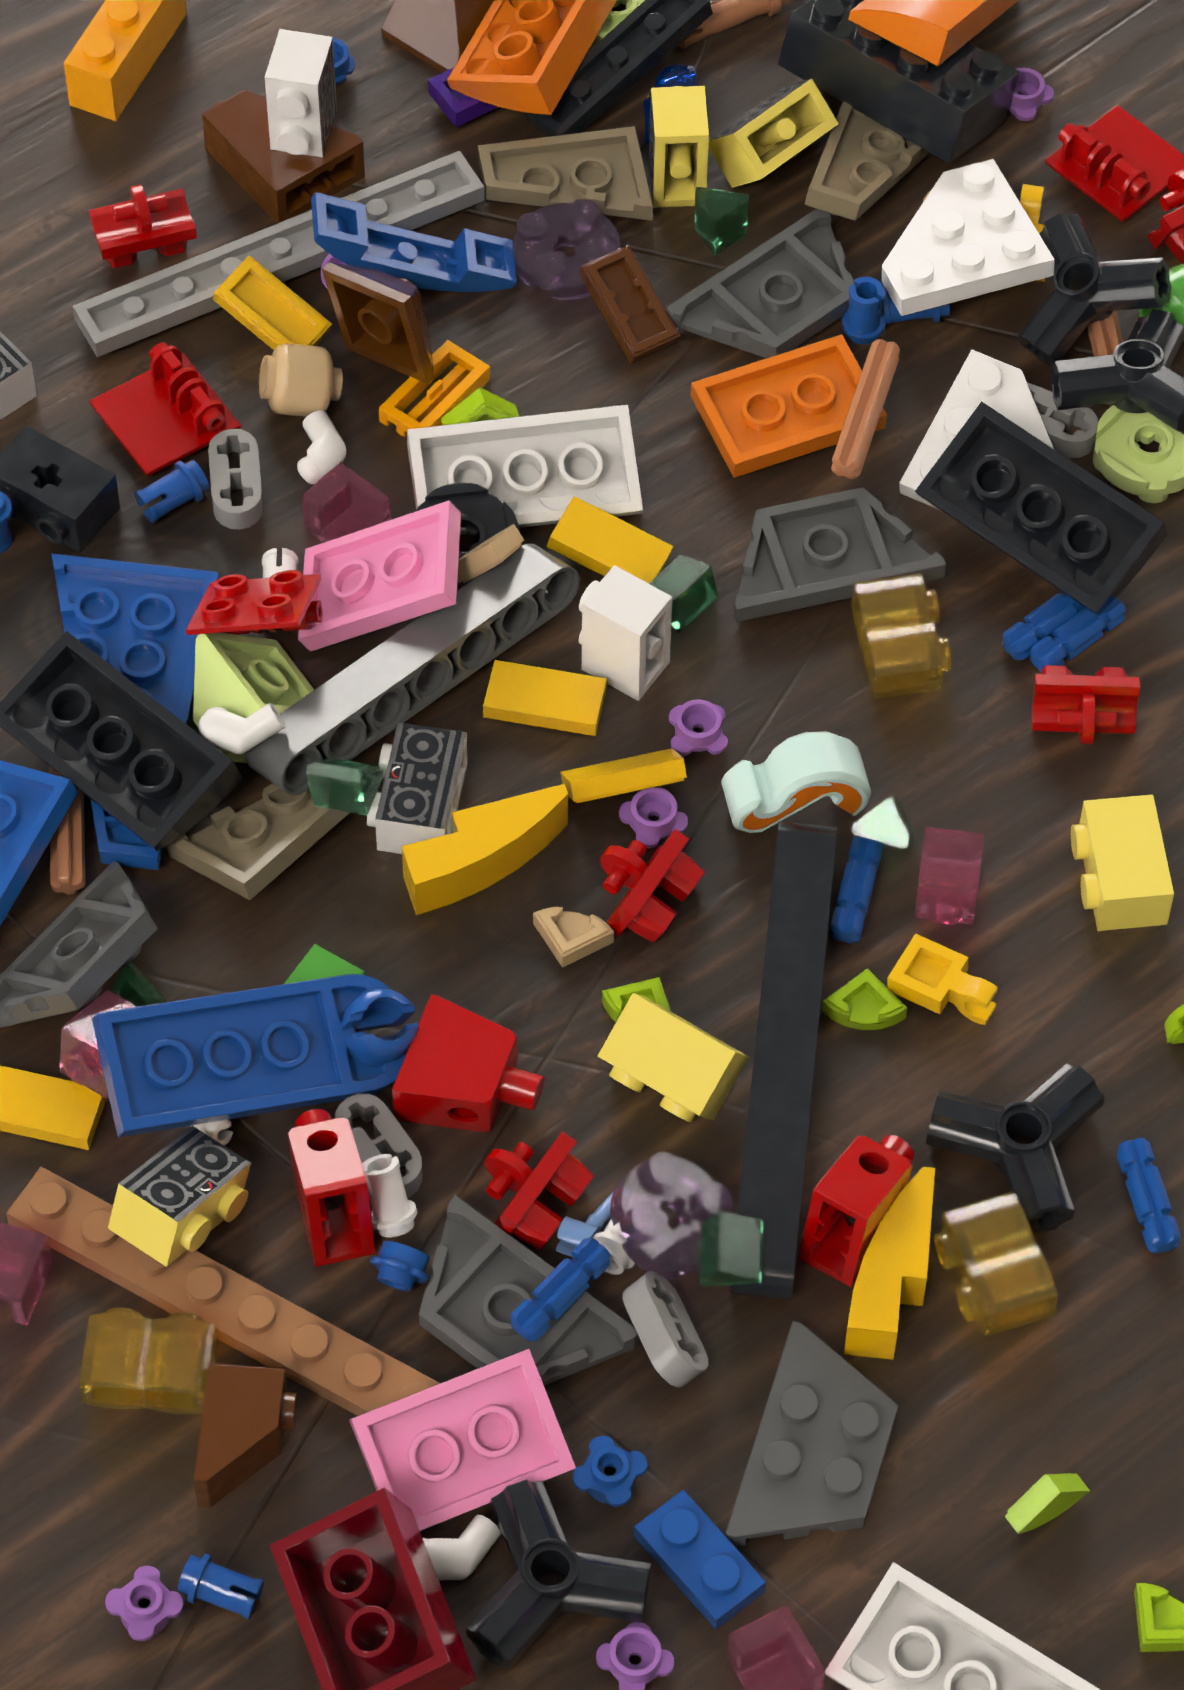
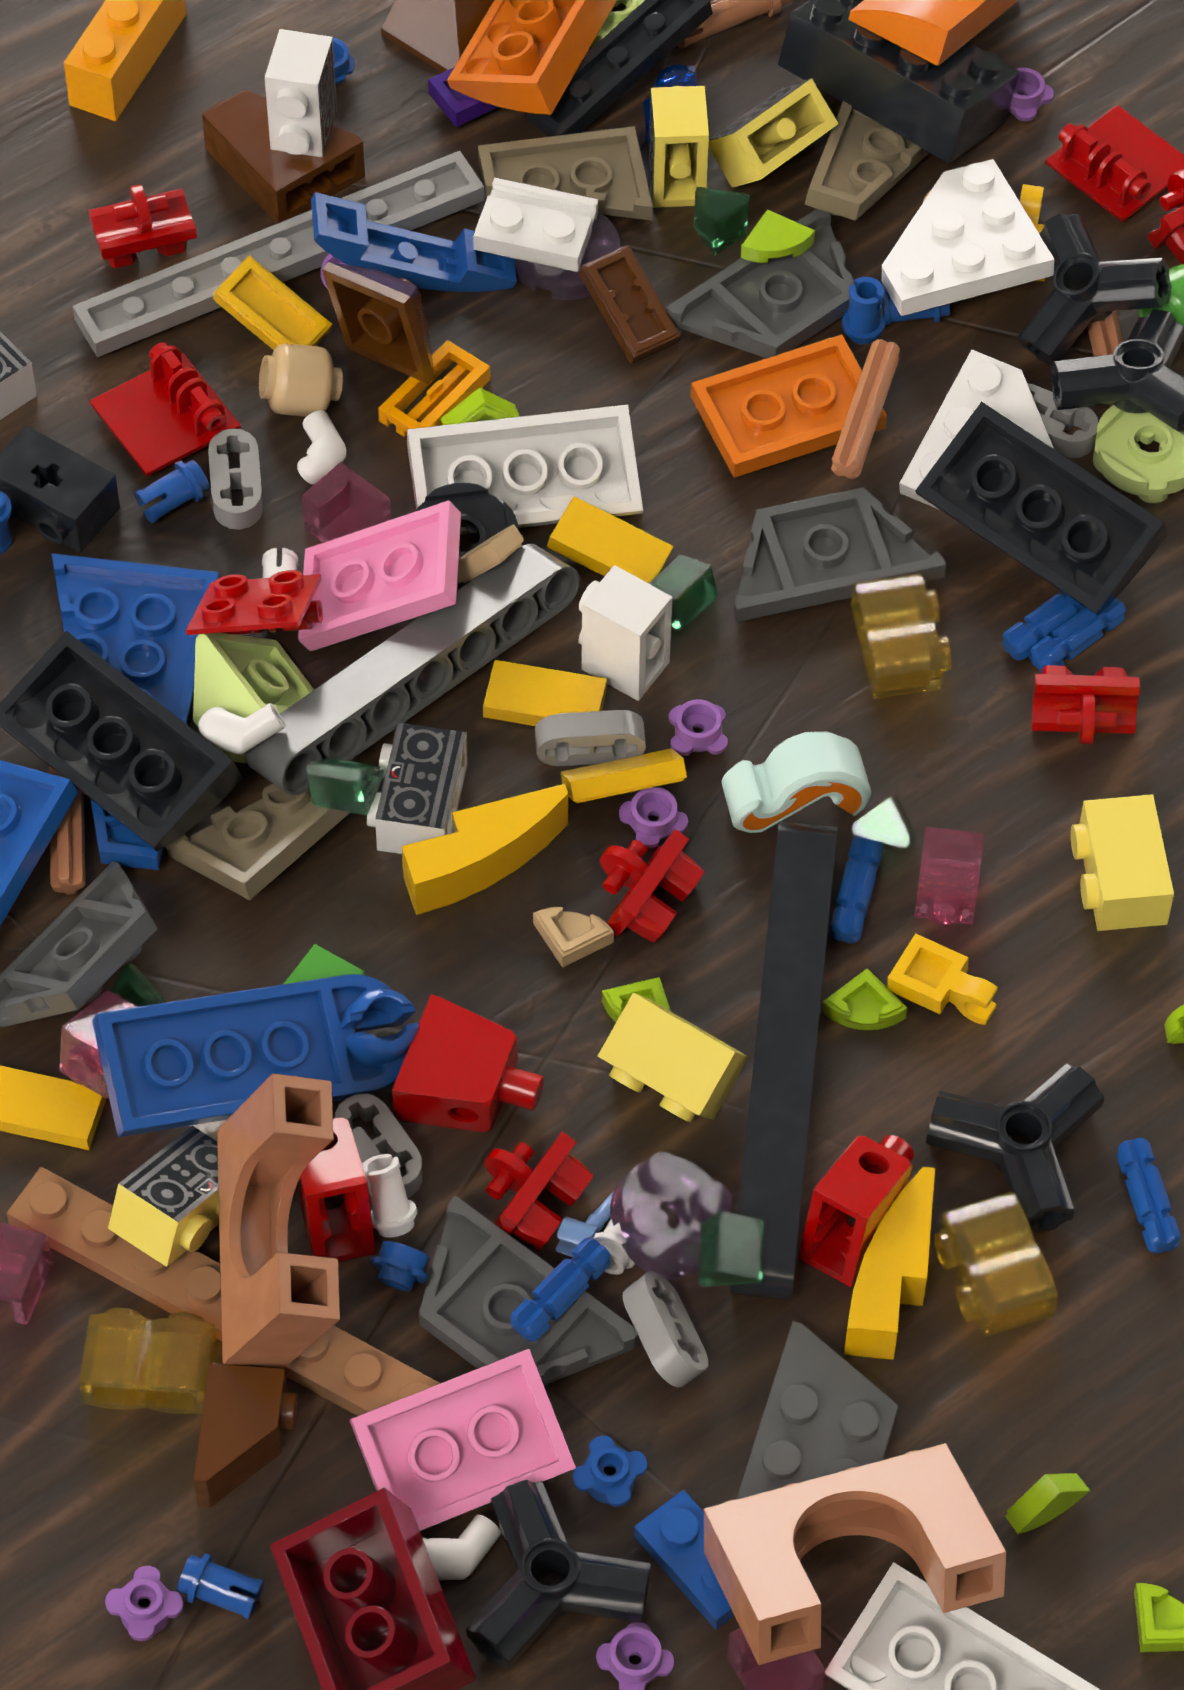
none -> nougat arch [217,1073,340,1369]
none -> white plate [473,178,598,272]
none -> light grey beam [535,710,646,766]
none -> arch [704,1443,1006,1665]
none -> lime tile [741,209,815,263]

